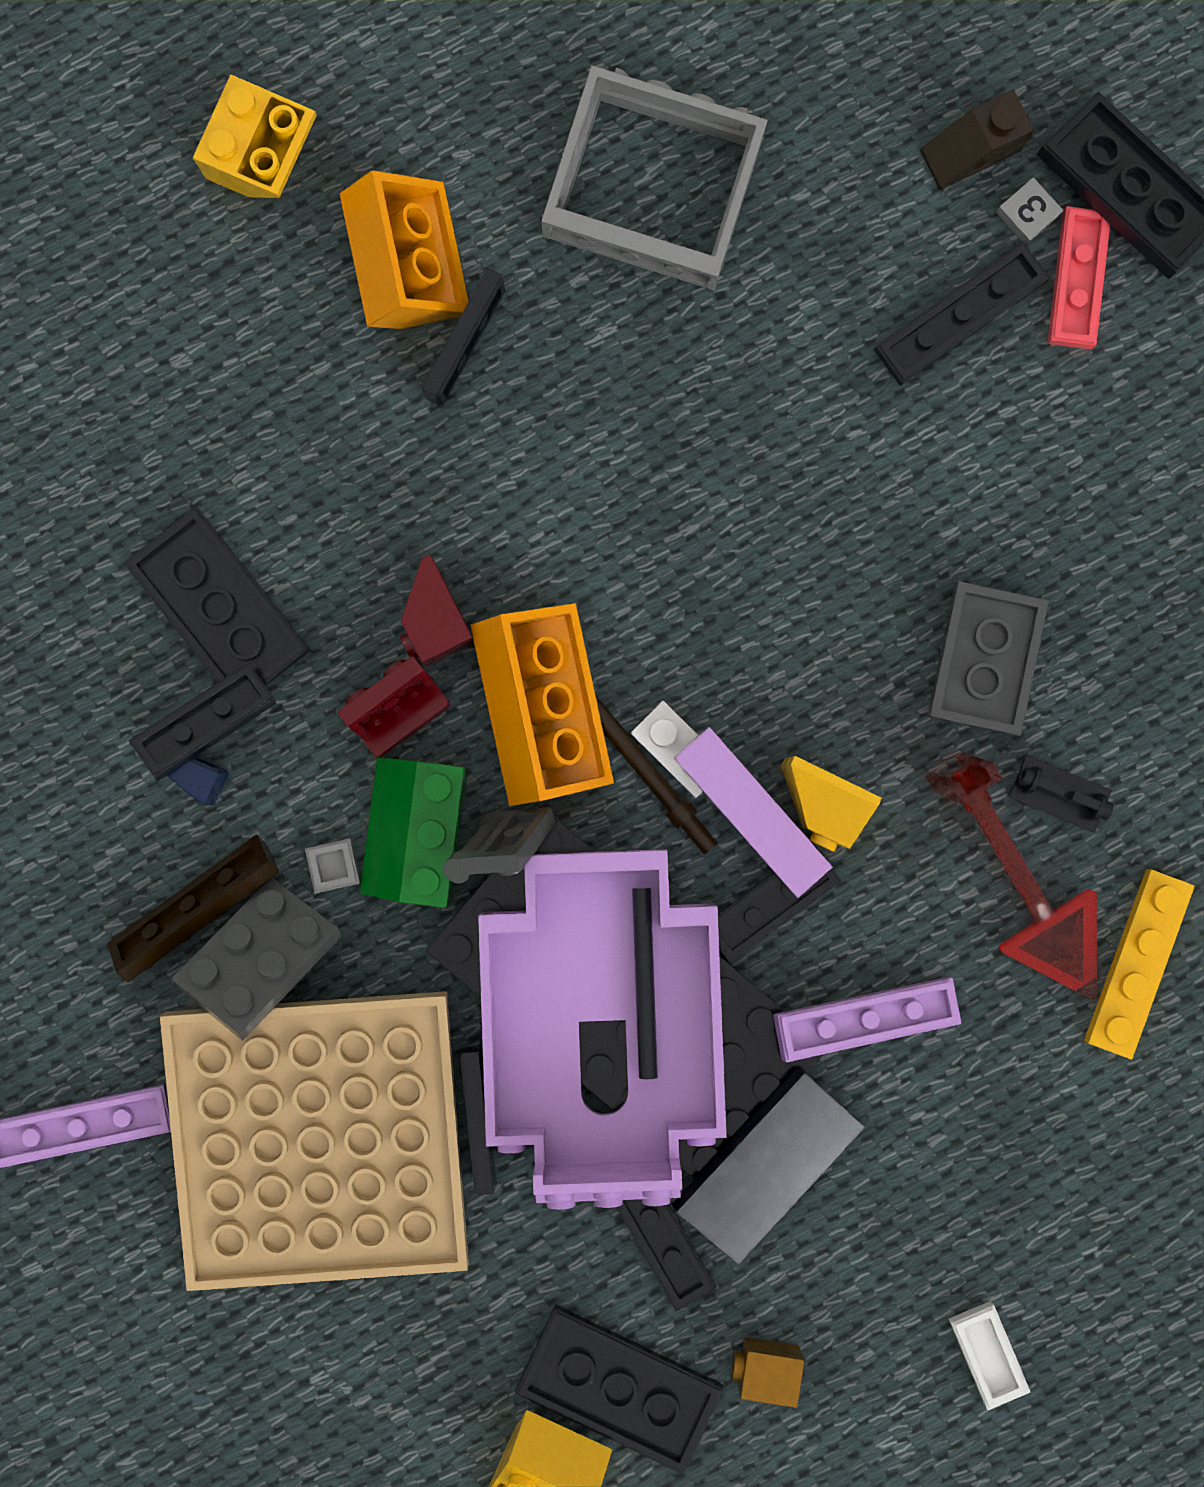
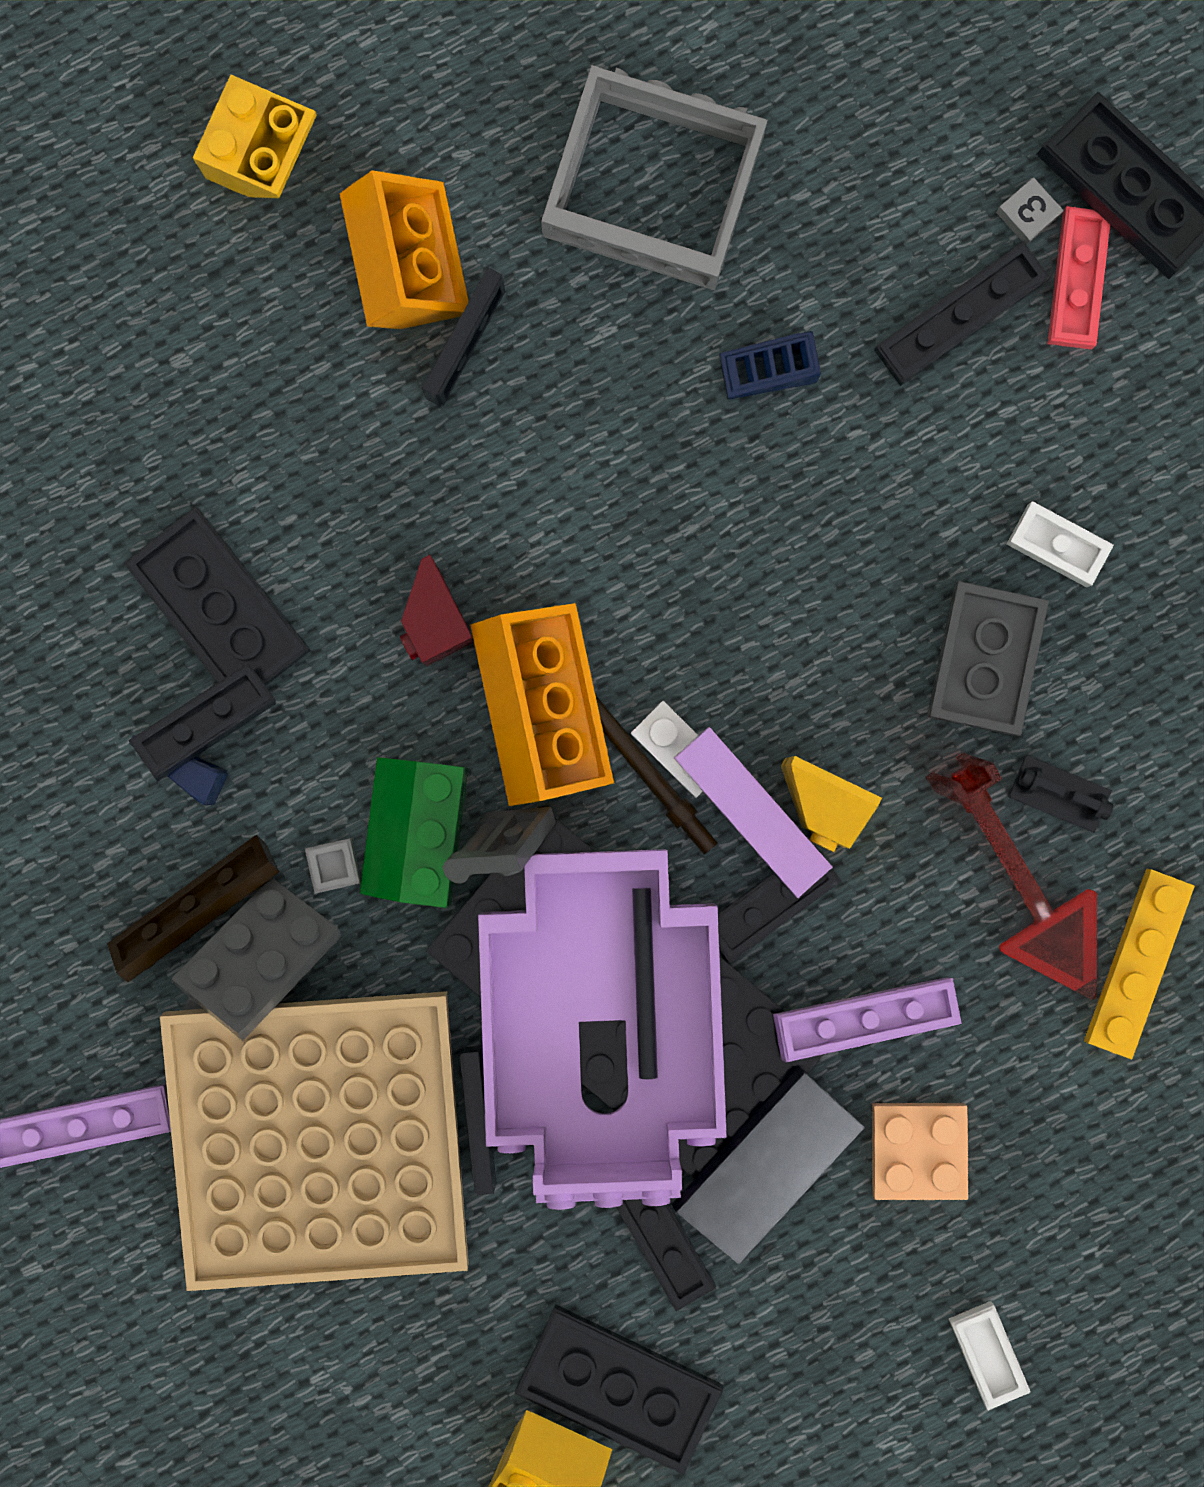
dark red bracket [337,656,450,758] -> none
pearl gold brick [731,1337,804,1408] -> none
dark brown slope [920,89,1034,190] -> none
none -> dark blue slope [719,331,821,400]
none -> light nougat plate [872,1103,968,1200]
none -> white plate [1007,501,1114,587]

